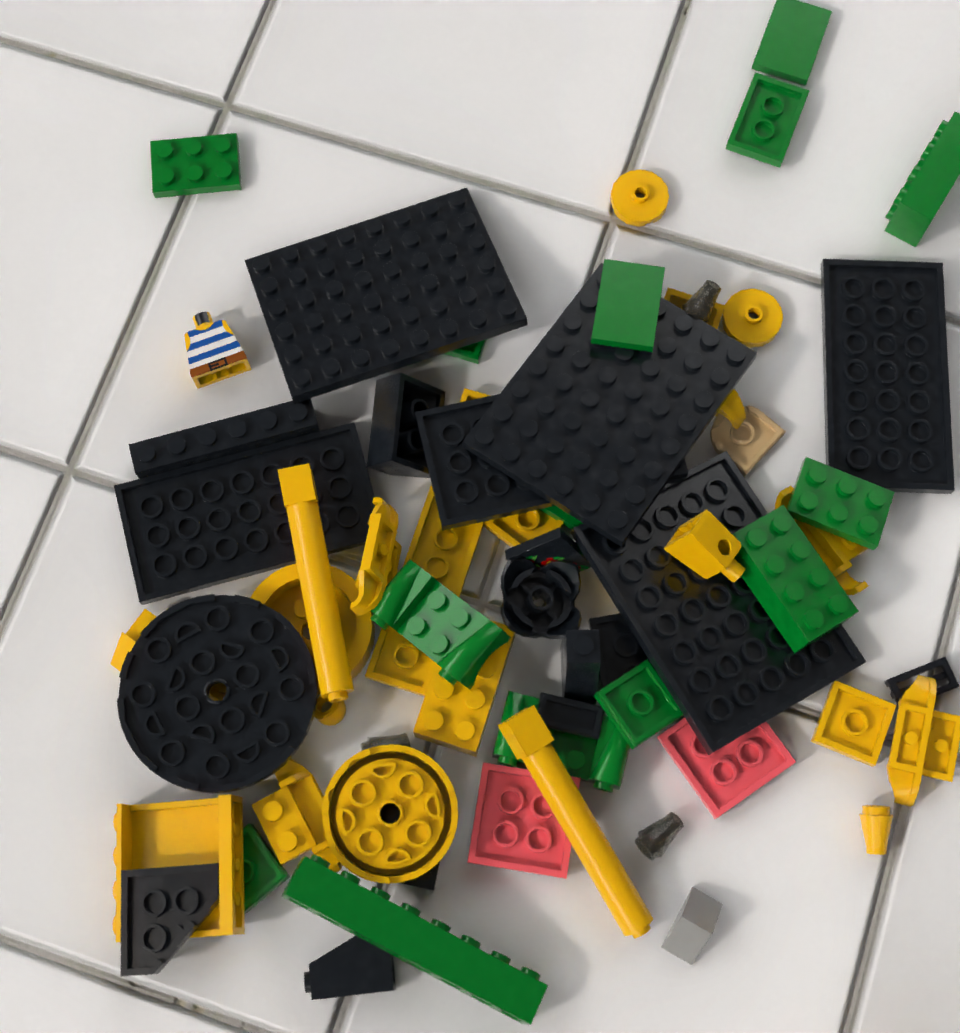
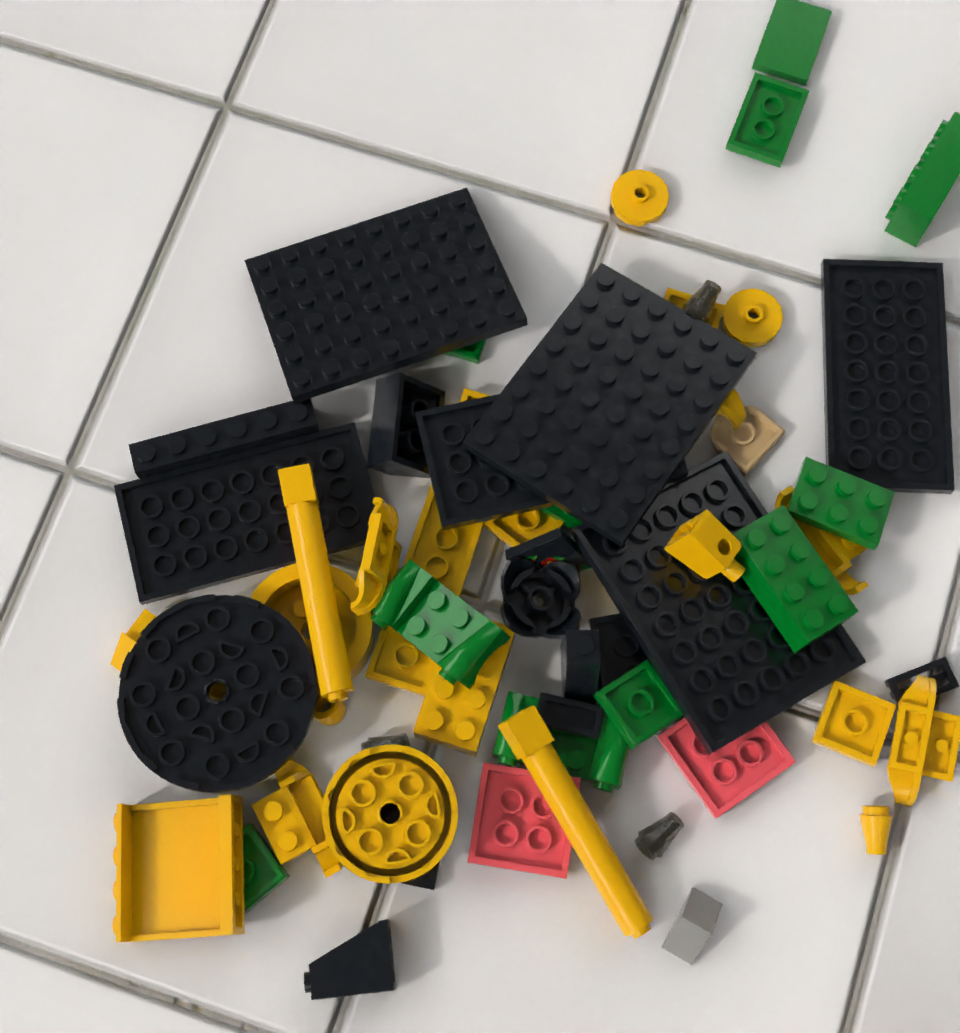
black plate [121,863,219,976] -> none
green plate [150,133,242,198] -> none
torso [184,312,252,389] -> none
green brick [281,854,548,1025] -> none
green tile [591,259,665,352] -> none

